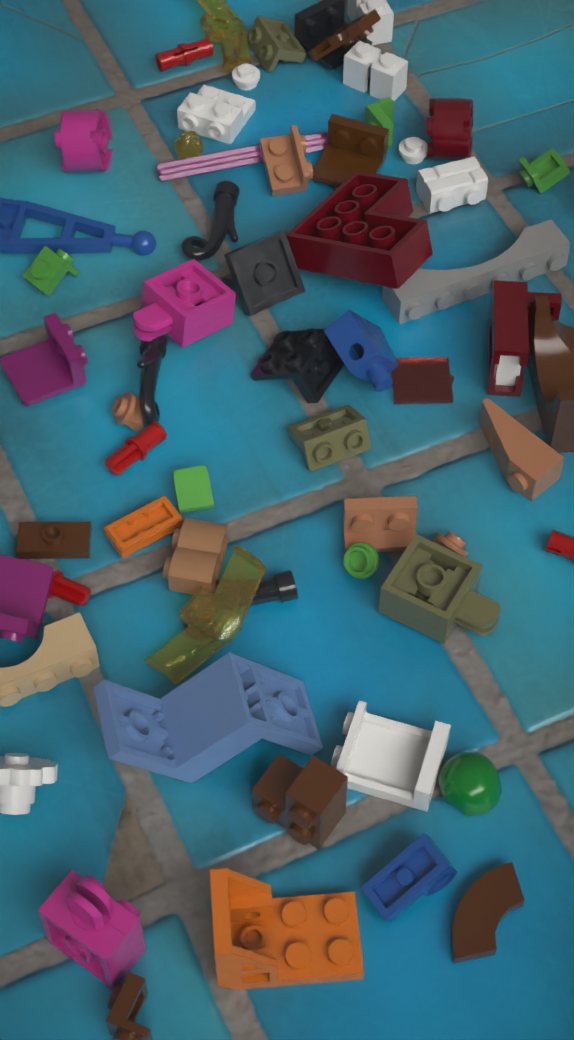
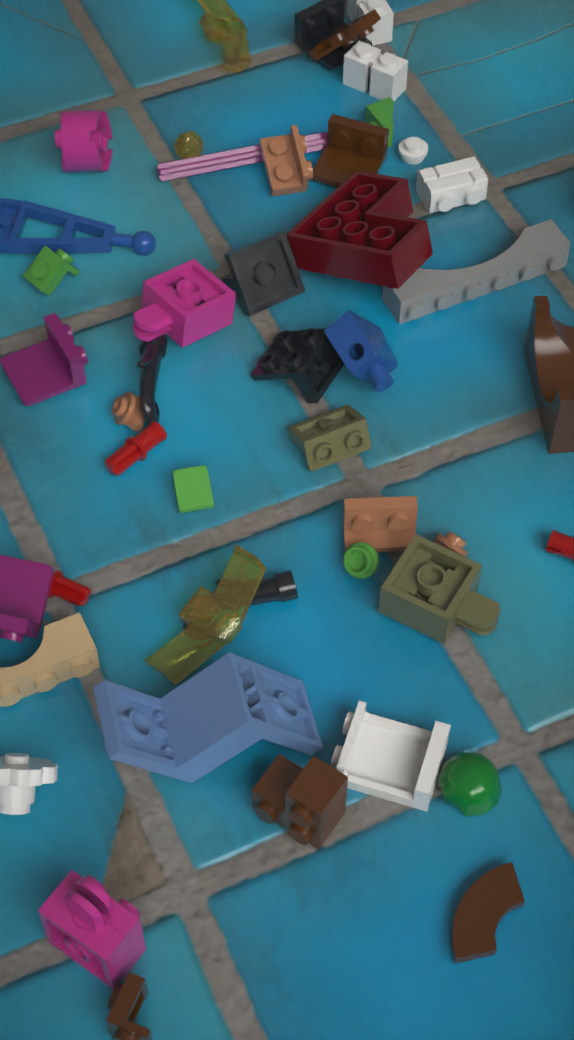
reddish brown plate [16,522,92,559] -> none
orange plate [103,495,184,559] -> none
red pin [155,37,214,72] -> none
medium nougat brick [163,518,228,598] -> none
white plate [177,85,256,145] -> none
black plant [182,181,240,261] -> none
orange bracket [209,868,364,990] -> none
white plate [232,63,260,90] -> none
olive bracket [247,16,307,72] -> none
blue plate [361,833,457,922] -> none
clear red piece [391,357,454,405] -> none
dark red brick [426,98,473,160] -> none
nougat slope [479,398,564,502] -> none
dark red brick [487,280,562,397] -> none
bright green bracket [518,148,571,194] -> none

